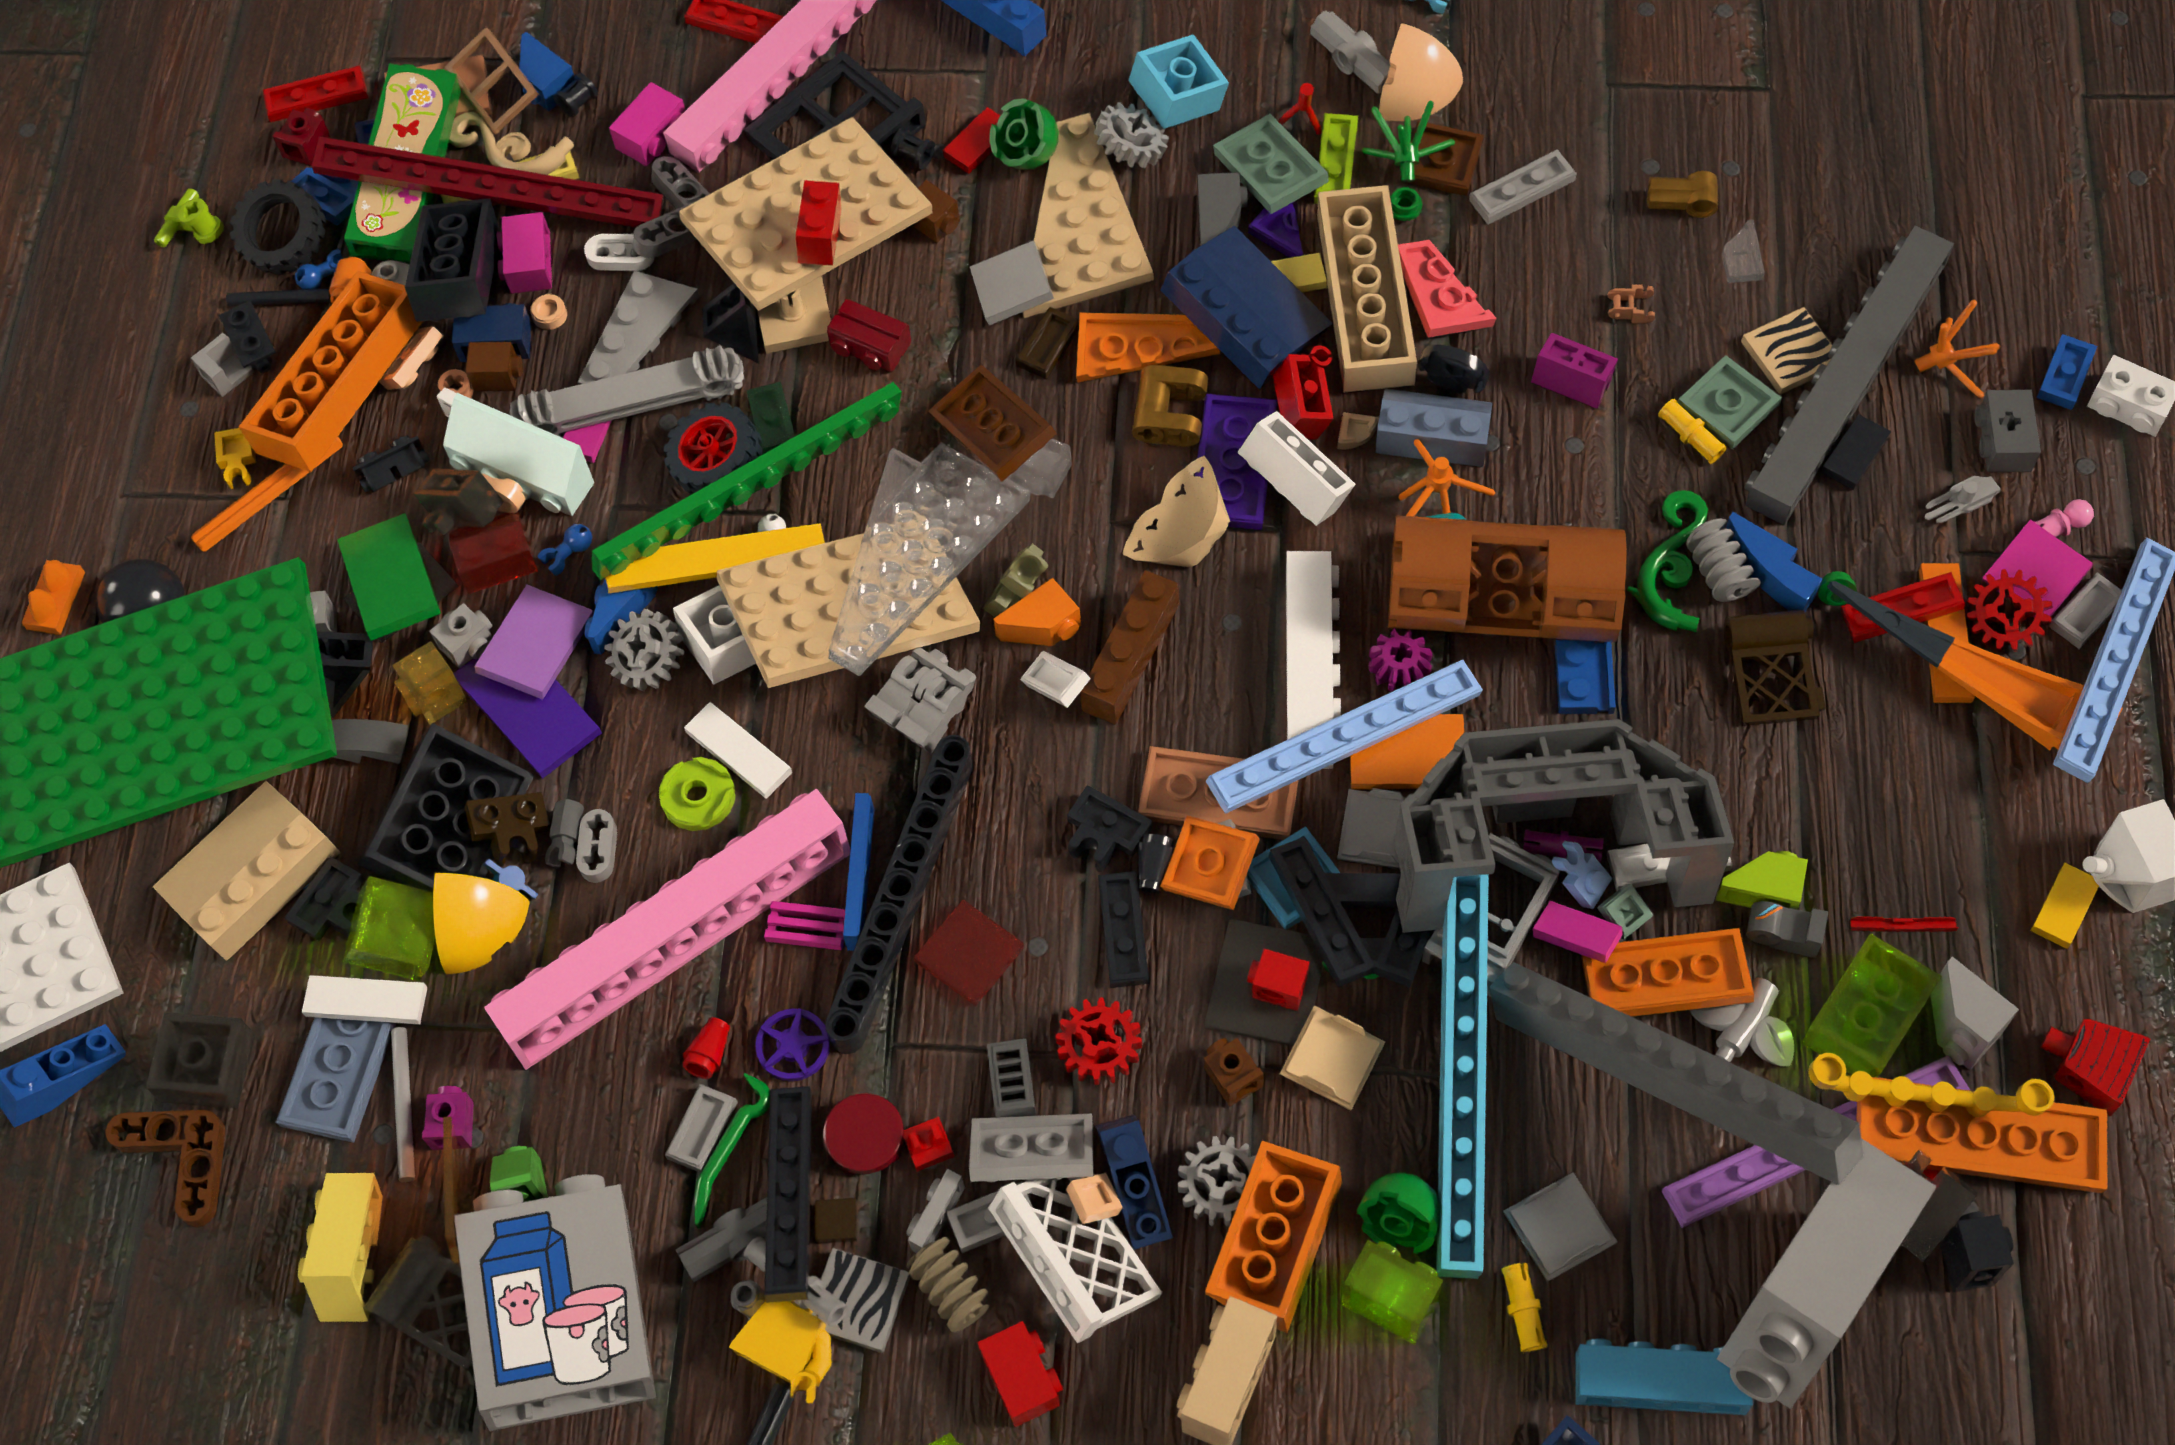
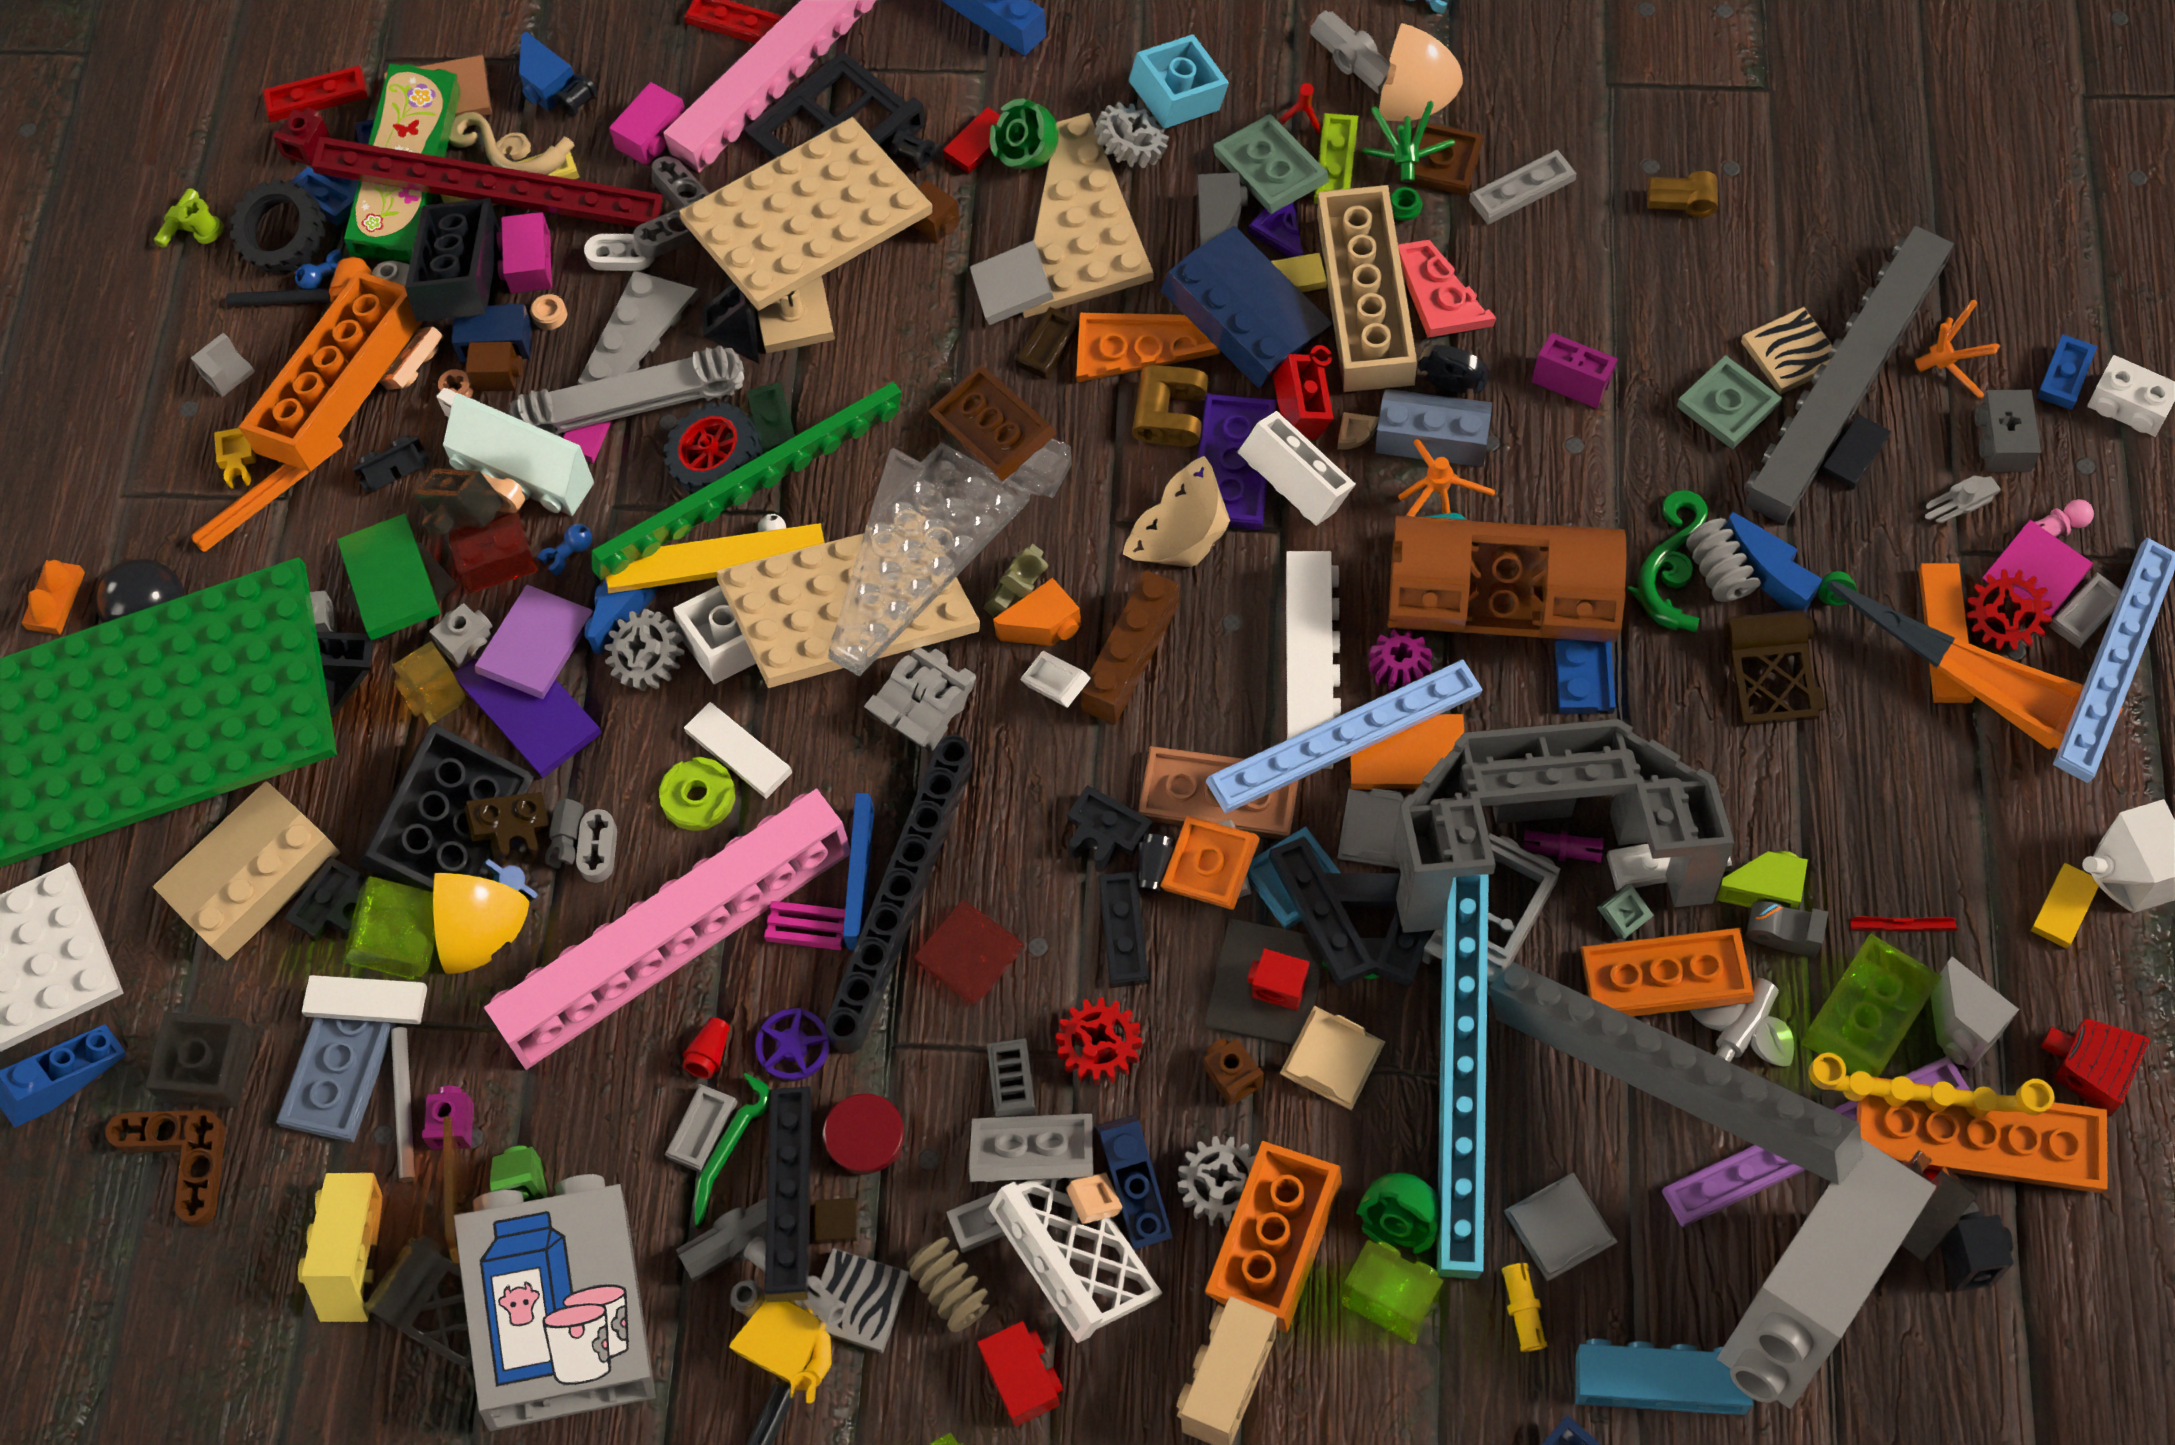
black hinge [219,300,276,373] -> none
dark grey slope [332,719,408,764] -> none
medium nougat window [444,27,539,135] -> none
red brick [796,180,841,266] -> none
dark red brick [827,299,911,372] -> none
red tile [904,1117,954,1172] -> none
light grey plate [907,1169,965,1253] -> none
dark pink tile [1533,901,1622,964] -> none
light blue plate [1552,841,1612,909] -> none
nougat piece [1608,285,1655,324] -> none
yellow pin [1658,398,1727,464] -> none
clear tile [1722,220,1765,283] -> none
red tile [1841,572,1965,643] -> none

